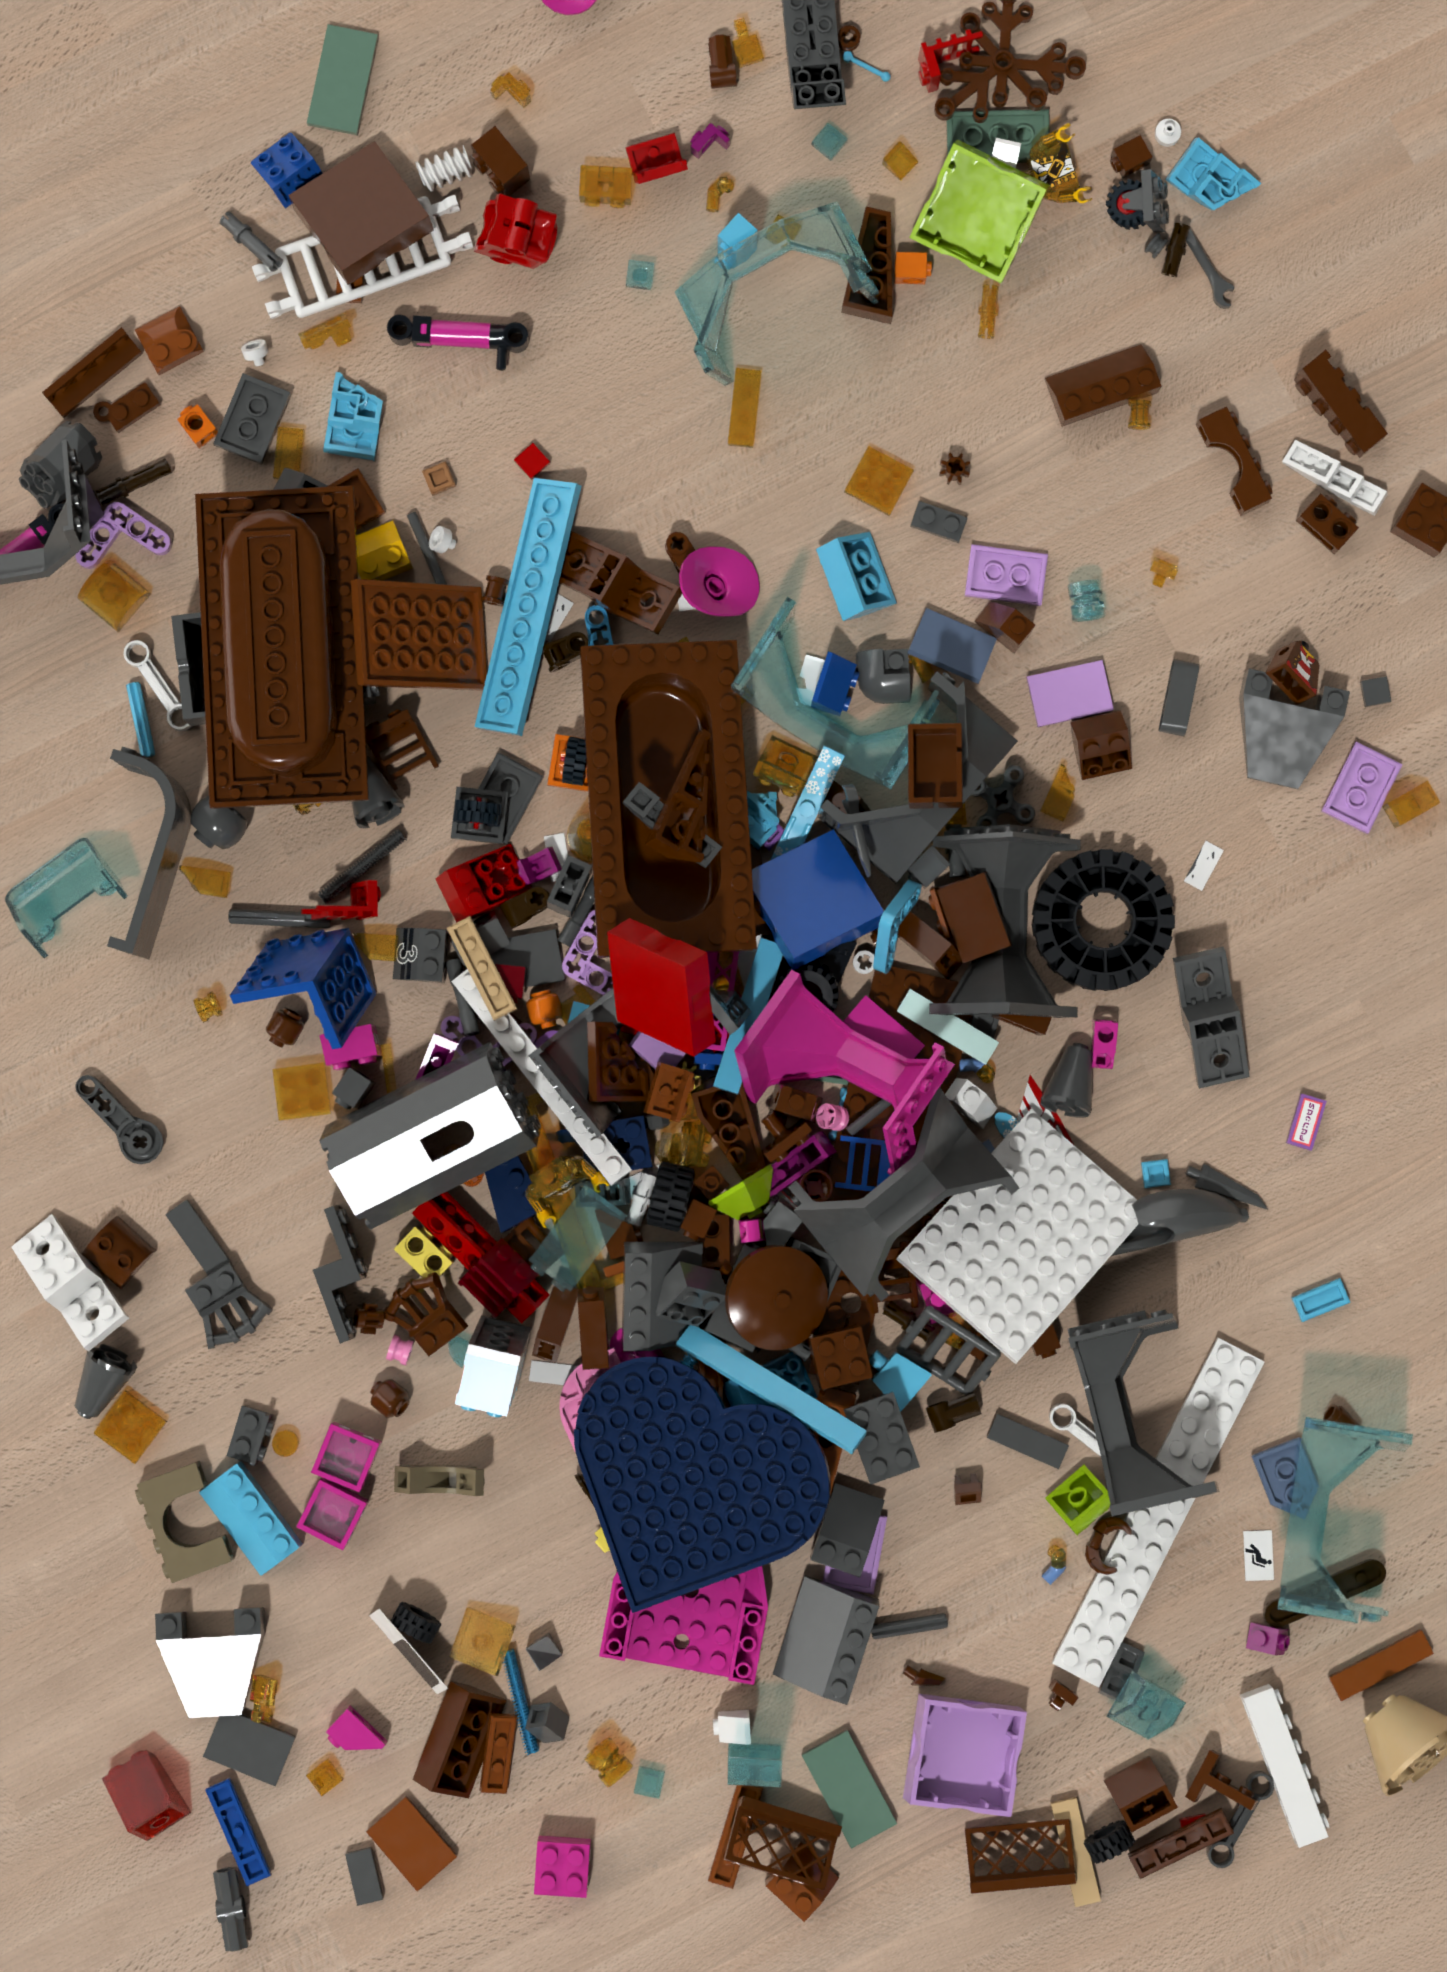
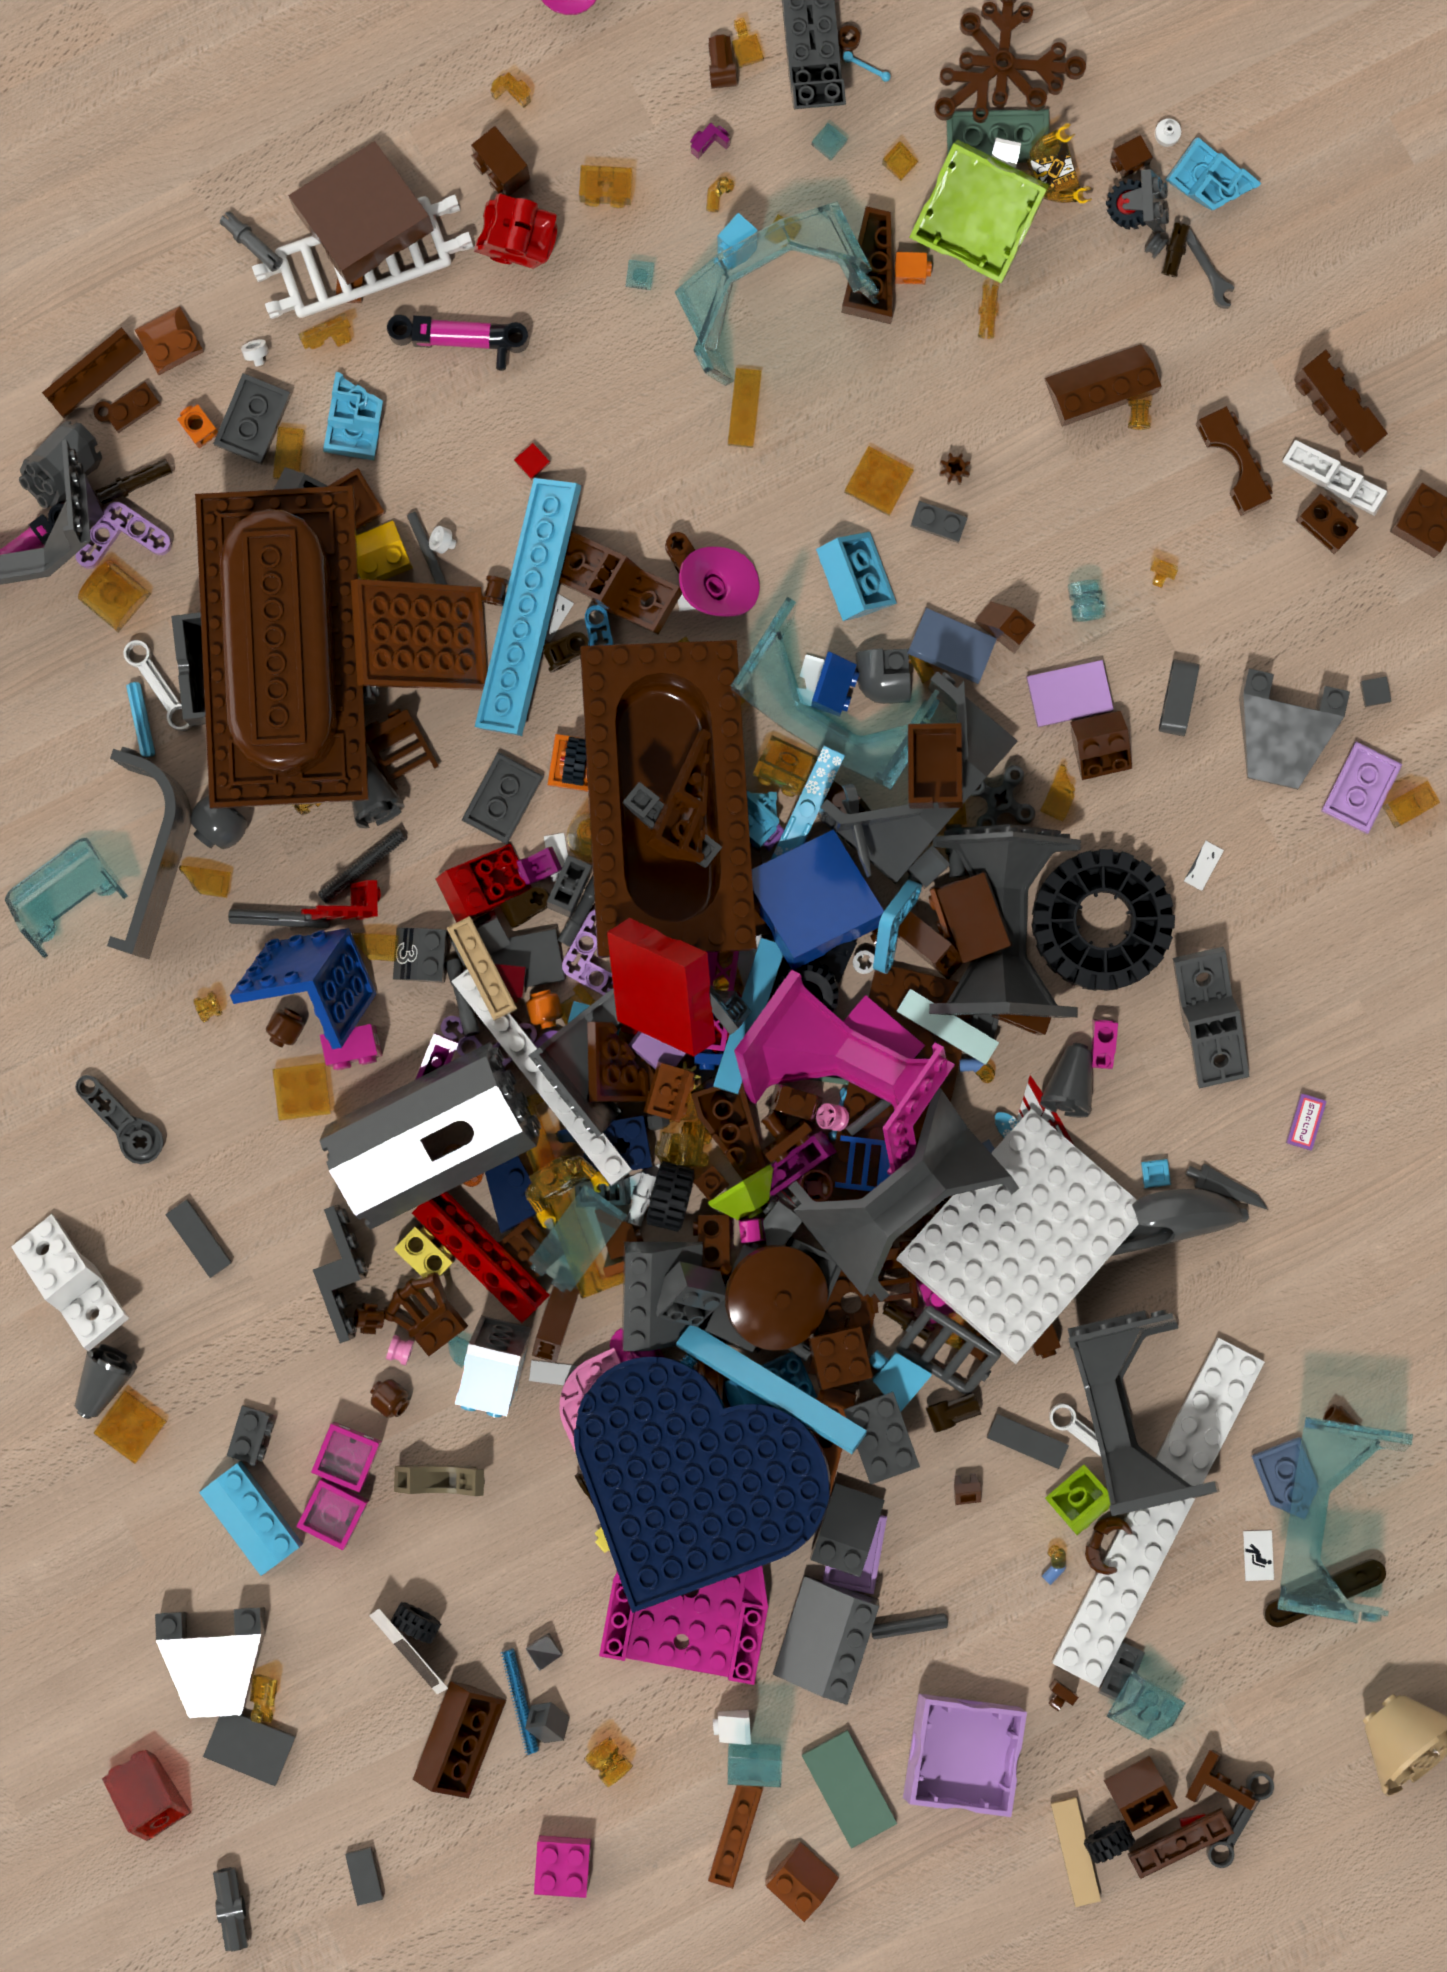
reddish brown brick [82,1216,156,1290] -> none
dark tan arch [135,1461,235,1583] -> none
dark grey plate [185,1262,273,1349] -> none
blue plate [205,1778,272,1886] -> none
blue bracket [251,133,323,209] -> none
clear yellow tile [272,1430,299,1457] -> none
clear yellow tile [306,1758,344,1796] -> none
sand green tile [307,24,378,136] -> none
dark pink slope [326,1705,388,1750] -> none
dark grey brick [332,1067,376,1110] -> none
dark orange tile [366,1796,458,1892] -> none
clear yellow bar [380,1043,397,1094] -> none
white piece [415,145,472,192] -> none
medium nougat tile [422,461,456,496] -> none
clear yellow plate [449,1607,516,1676] -> none
plate [451,787,509,844] -> none
dark red plate [458,1238,539,1318] -> none
dark orange tile [479,1713,517,1794] -> none
reddish brown slope [578,1286,609,1370] -> none
red plate [625,133,688,184] -> none
clear light blue plate [634,1766,665,1799] -> none
reddish brown brick [680,1199,717,1241] -> none
reddish brown fence [724,1796,842,1890] -> none
reddish brown bar [902,1665,945,1686] -> none
red plate [918,29,983,93] -> none
white slope [945,1078,997,1129] -> none
lavender tile [965,544,1048,606] -> none
reddish brown fence [965,1819,1077,1894] -> none
white brick [1240,1684,1330,1848] -> none
magenta bracket [1246,1622,1290,1655] -> none
reddish brown torso [1266,641,1320,705] -> none
medium azure tile [1291,1278,1350,1322] -> none
dark orange tile [1328,1629,1434,1701] -> none

